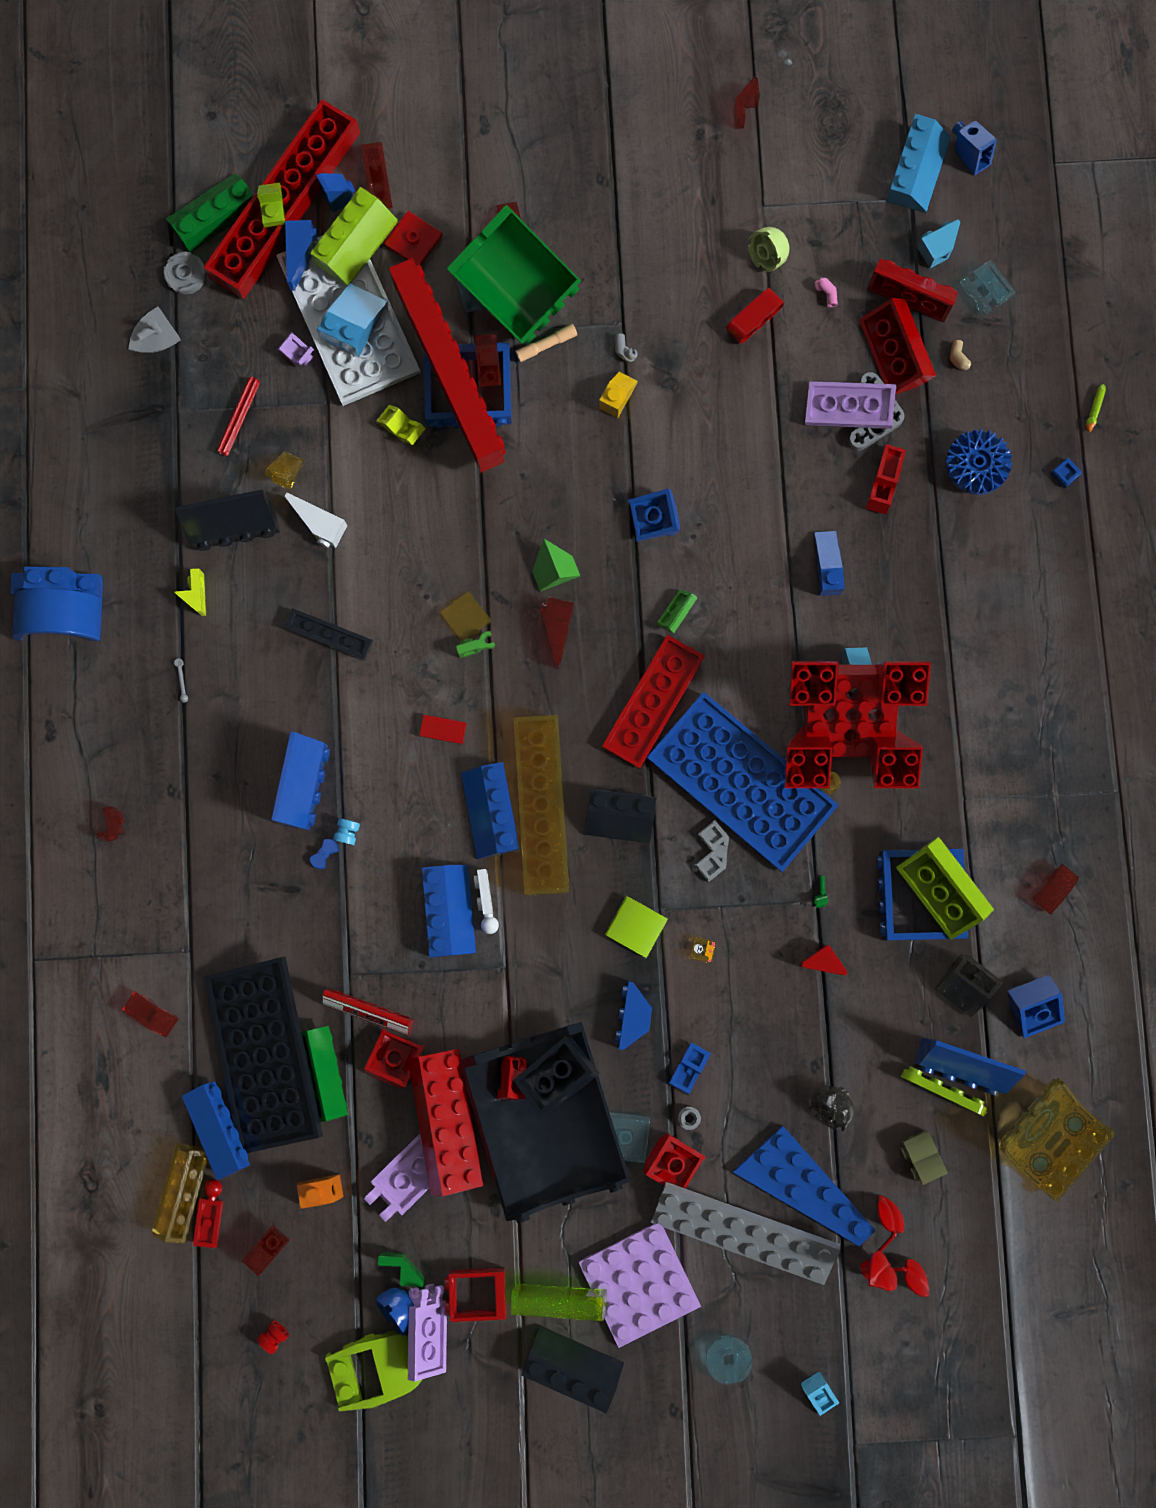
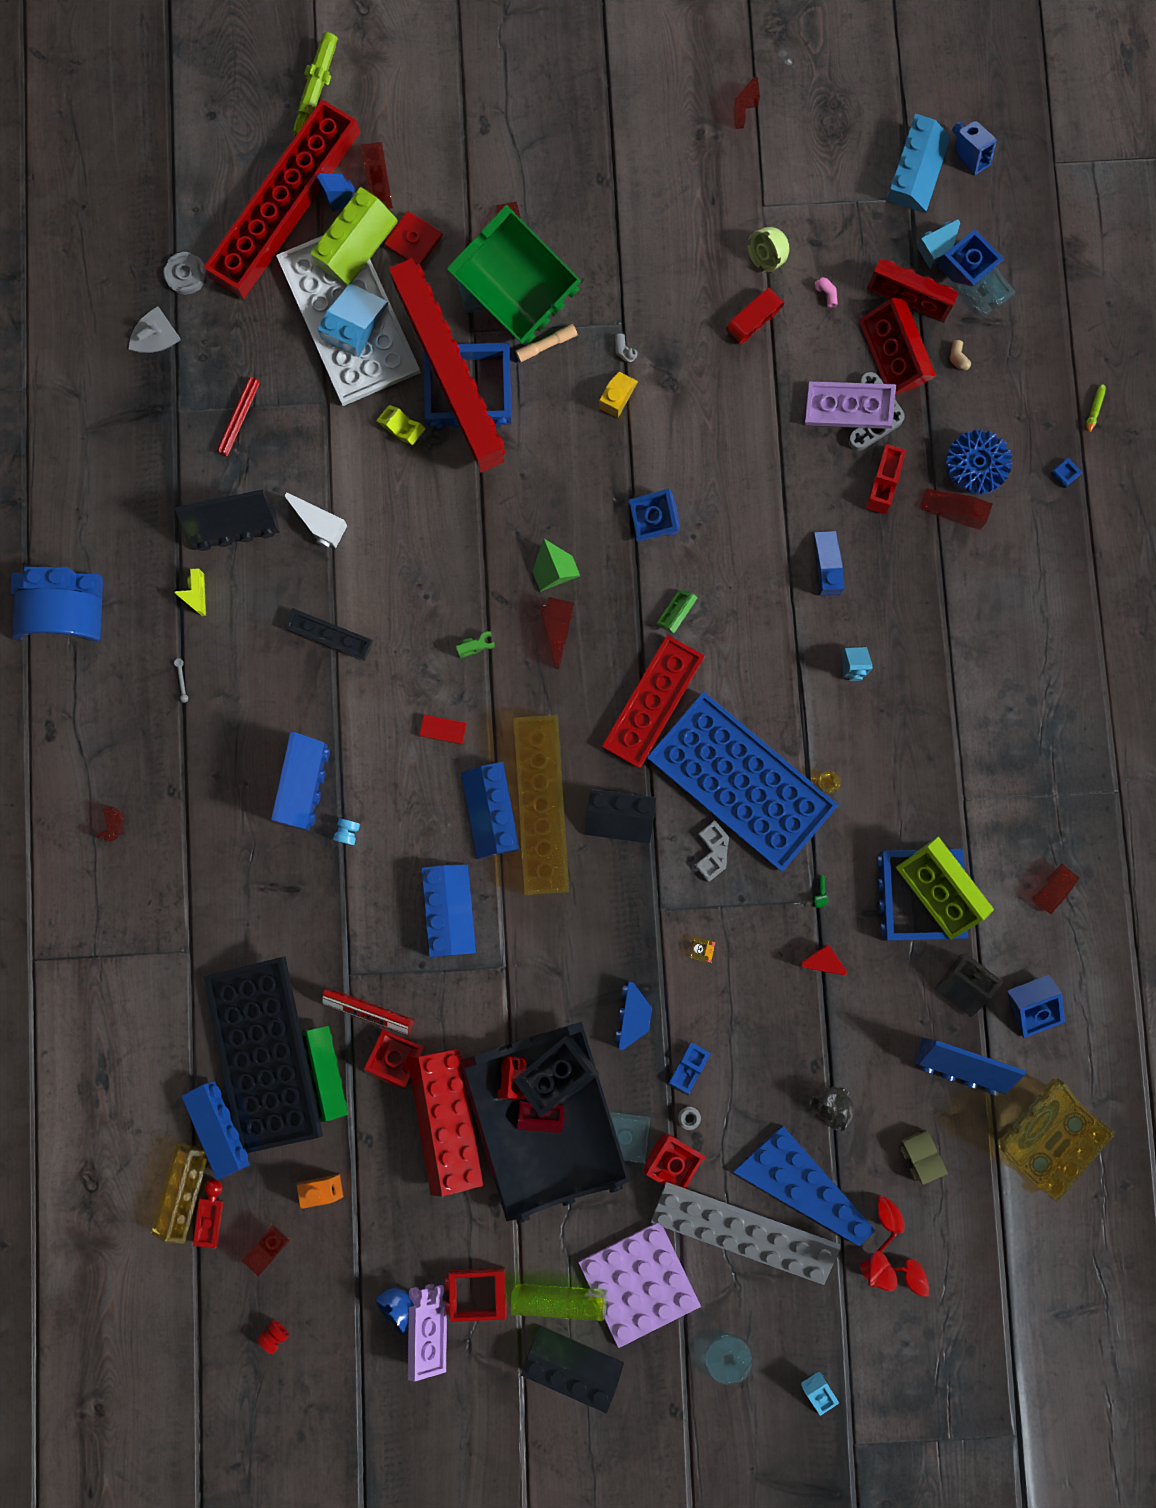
clear red slope [122,991,179,1038] -> none
green slope [166,173,254,253] -> none
lime slope [257,183,285,227] -> none
clear yellow slope [265,452,304,489] -> none
lavender bracket [277,333,314,367] -> none
blue slope [285,220,318,291] -> none
blue piece [310,839,339,869] -> none
lime slope [325,1330,422,1411] -> none
lavender tile [364,1134,429,1222] -> none
green slope [378,1252,425,1287] -> none
clear yellow piece [440,591,492,641] -> none
white plate [474,869,499,934] -> none
clear red slope [475,334,501,387] -> none
lime slope [605,896,668,958] -> none
red slope [785,661,931,788] -> none
lime plate [900,1066,987,1116] -> none
none -> lime piece [292,32,338,135]
none -> dark red slope [517,1101,564,1133]
none -> clear red slope [919,488,993,530]
none -> blue slope [938,229,1004,287]

